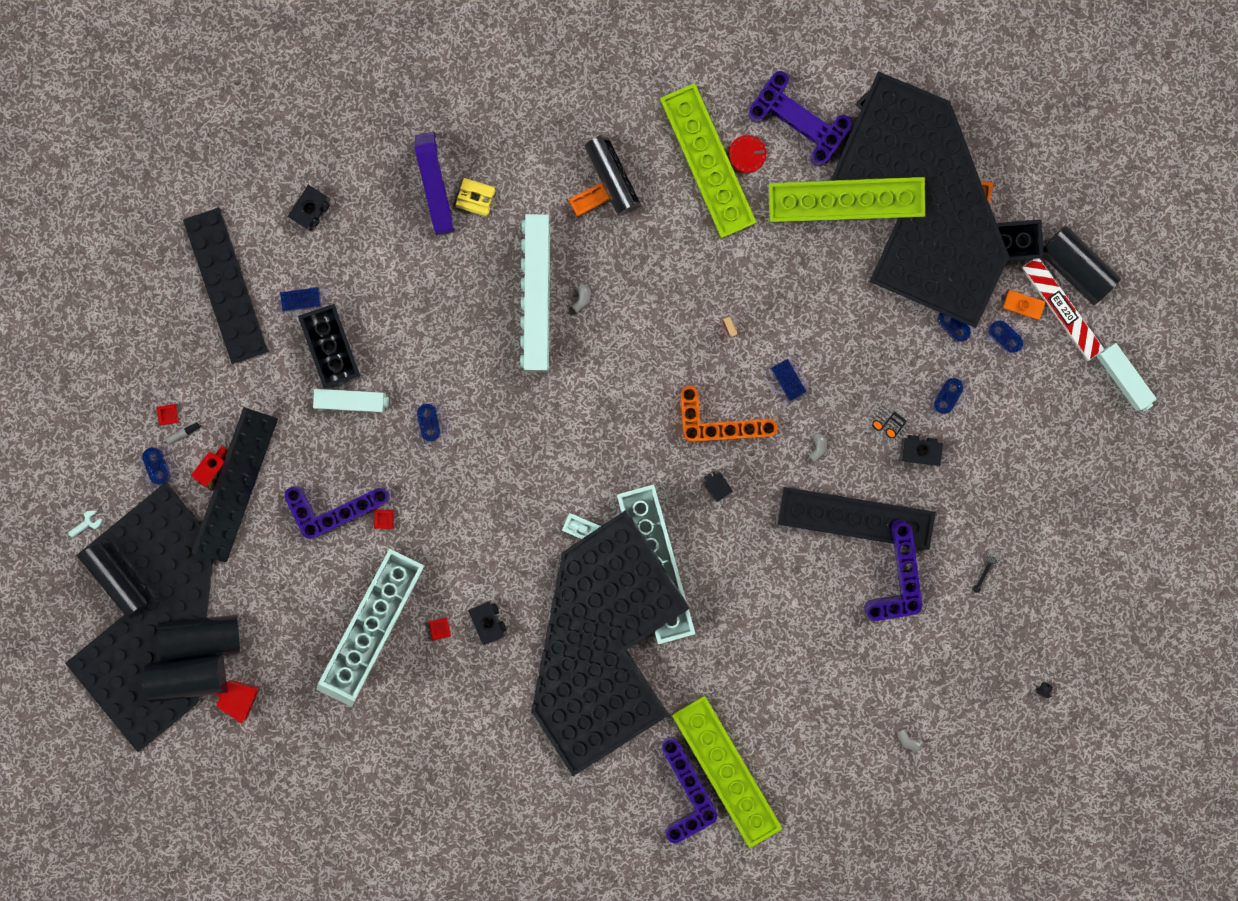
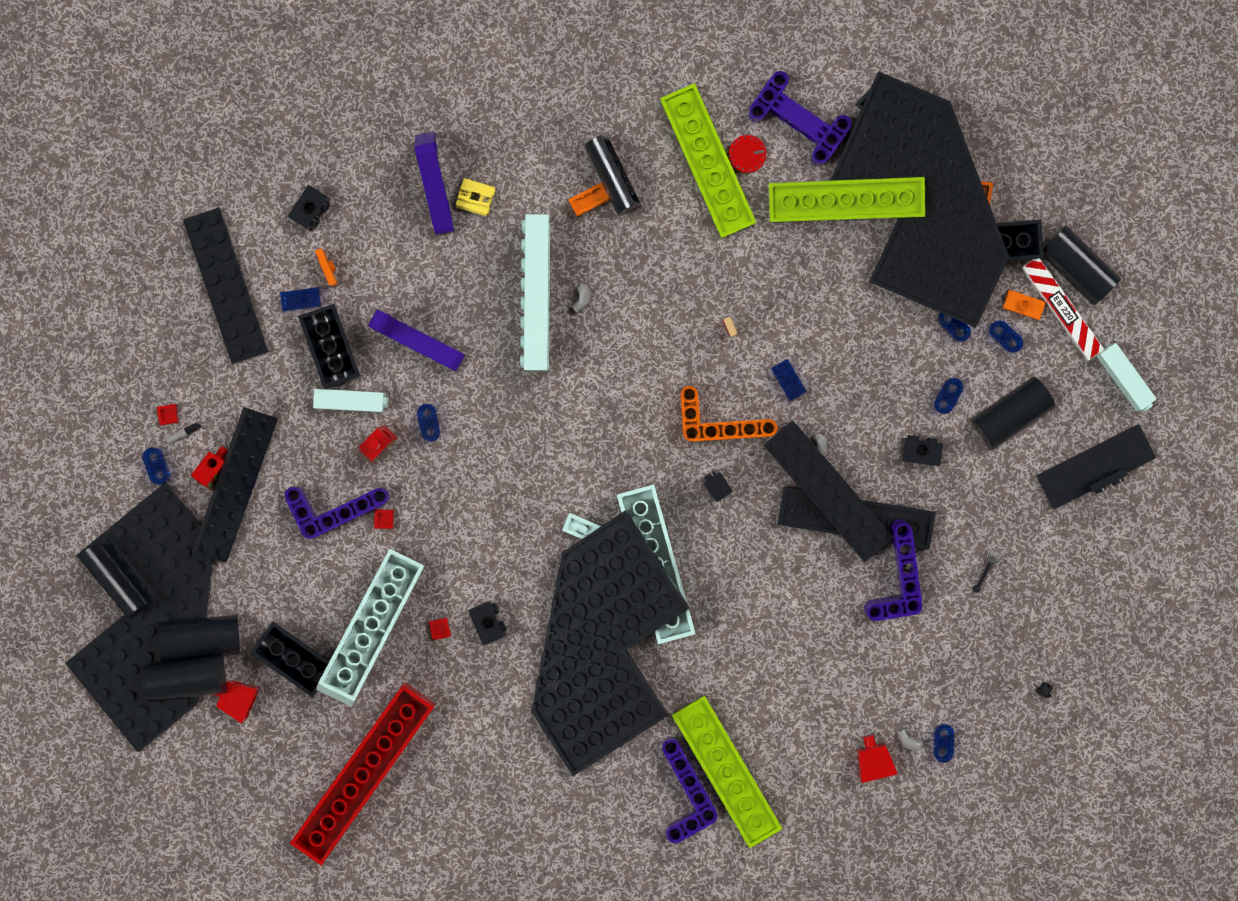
light aqua bar [68,511,103,538] -> none
clear tile [862,396,916,450] -> none
none -> black brick [250,621,330,698]
none -> red brick [290,682,436,866]
none -> orange plate [315,248,339,288]
none -> red torso [359,425,398,464]
none -> dark purple beam [368,309,465,372]
none -> black plate [763,420,894,563]
none -> red torso [857,734,898,783]
none -> clear blue plate [933,723,954,763]
none -> black brick [970,376,1056,451]
none -> black bracket [1036,424,1156,509]

